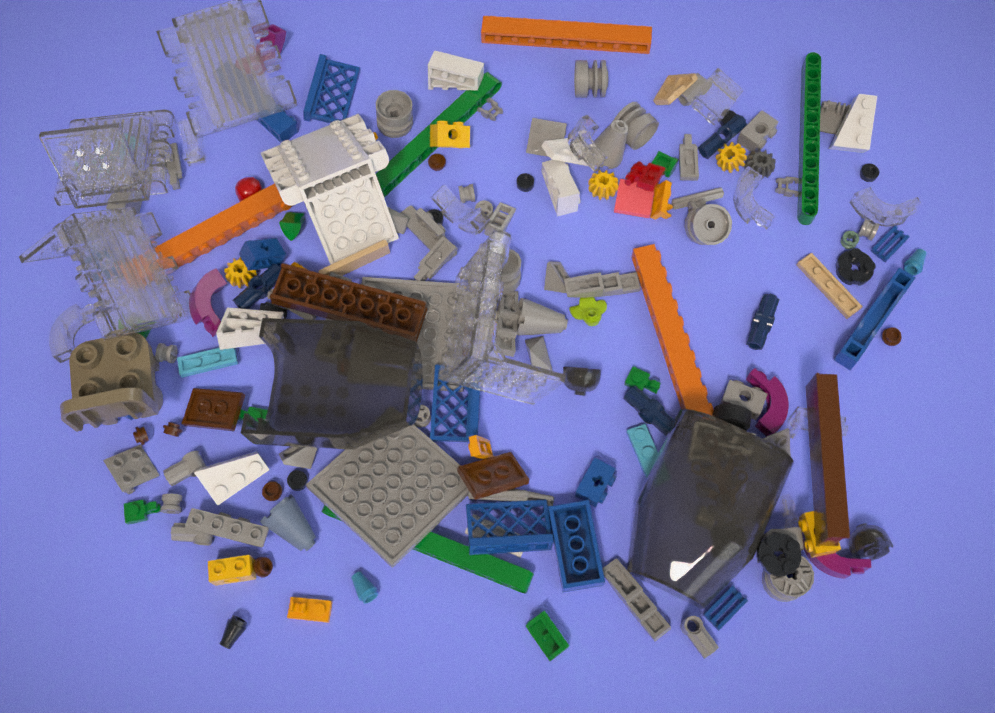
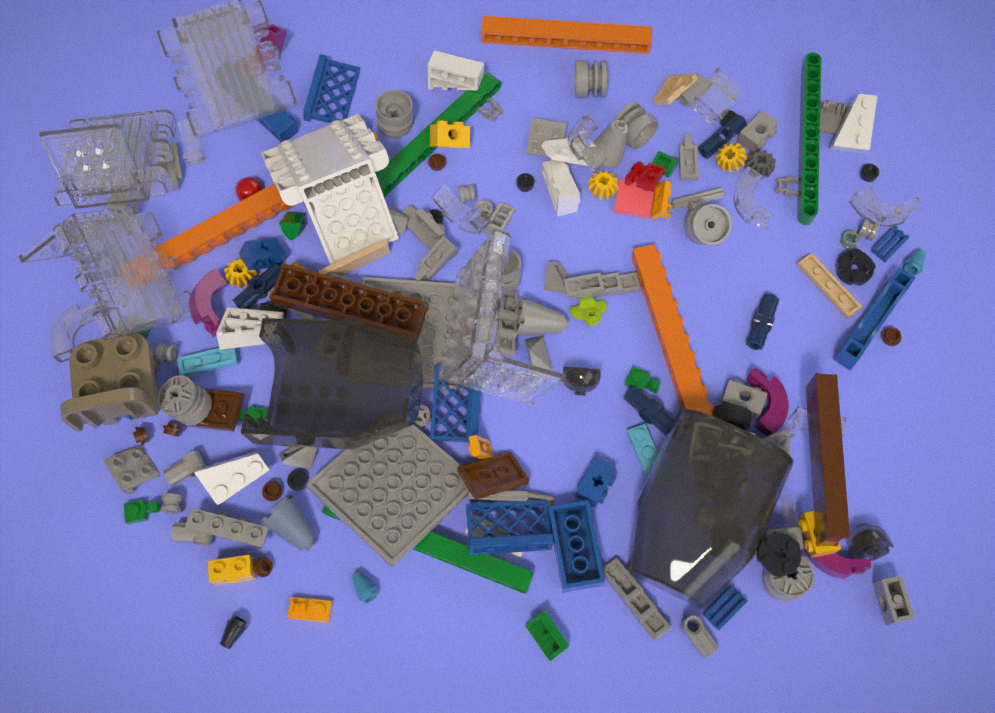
none -> light grey wheel [157,375,212,426]
none -> light grey brick [873,576,915,626]

